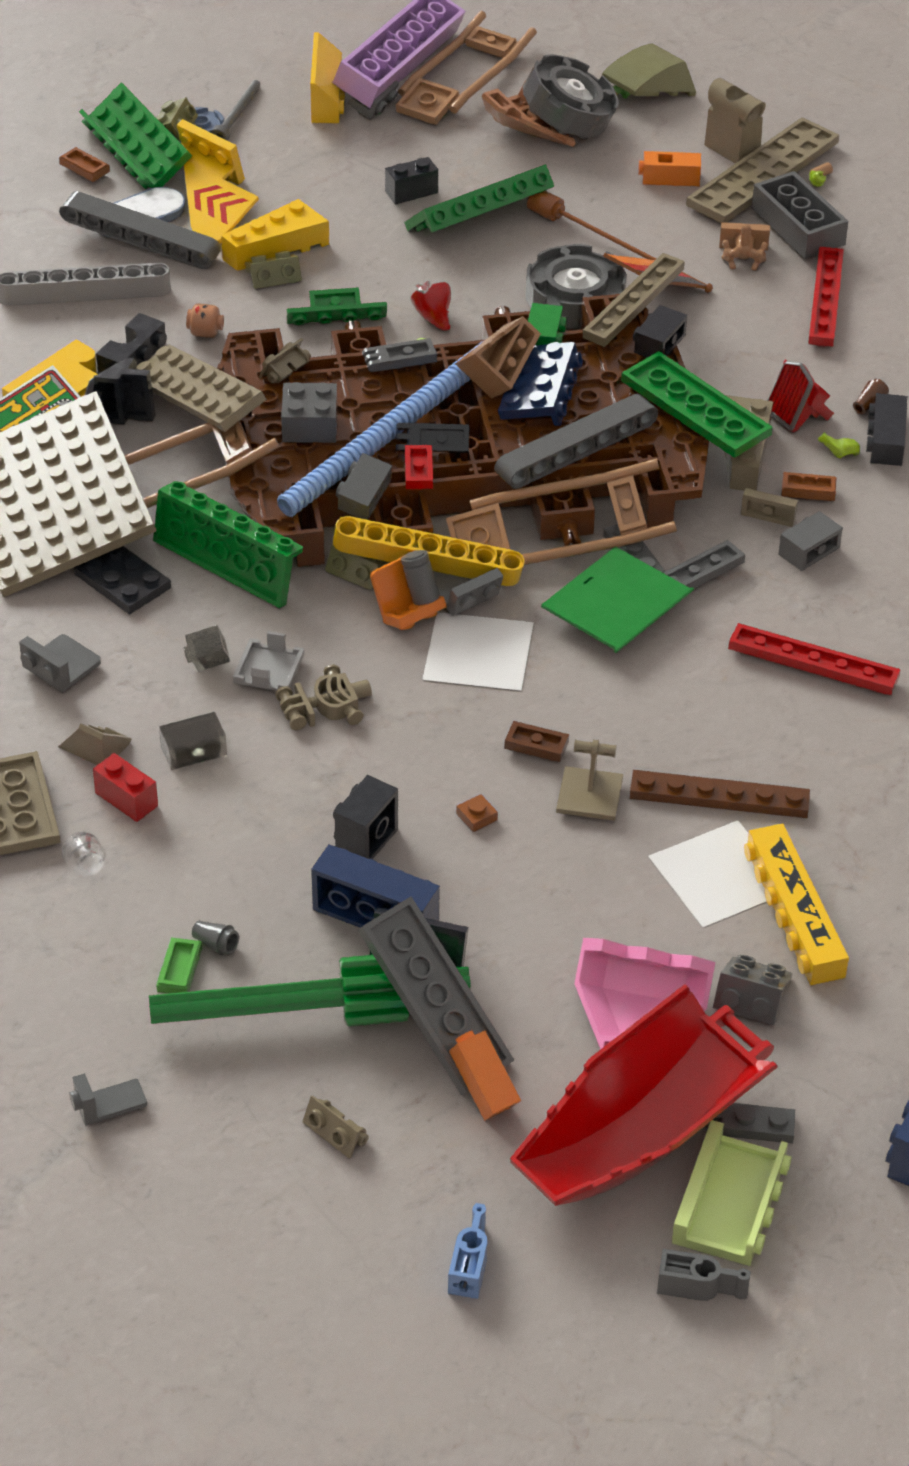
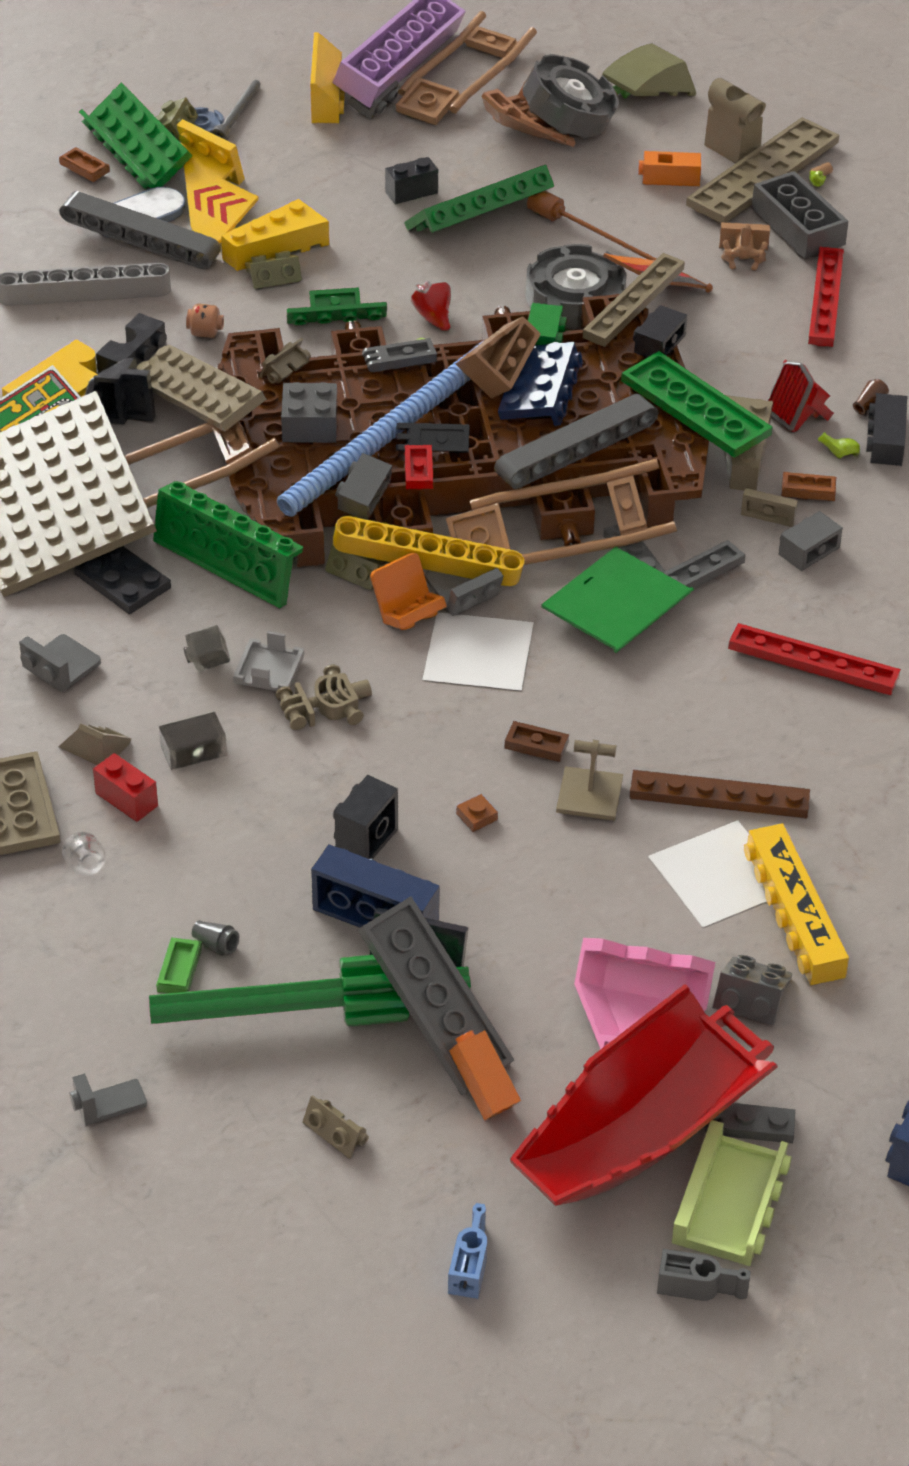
dark grey piece [401,550,440,605] -> none

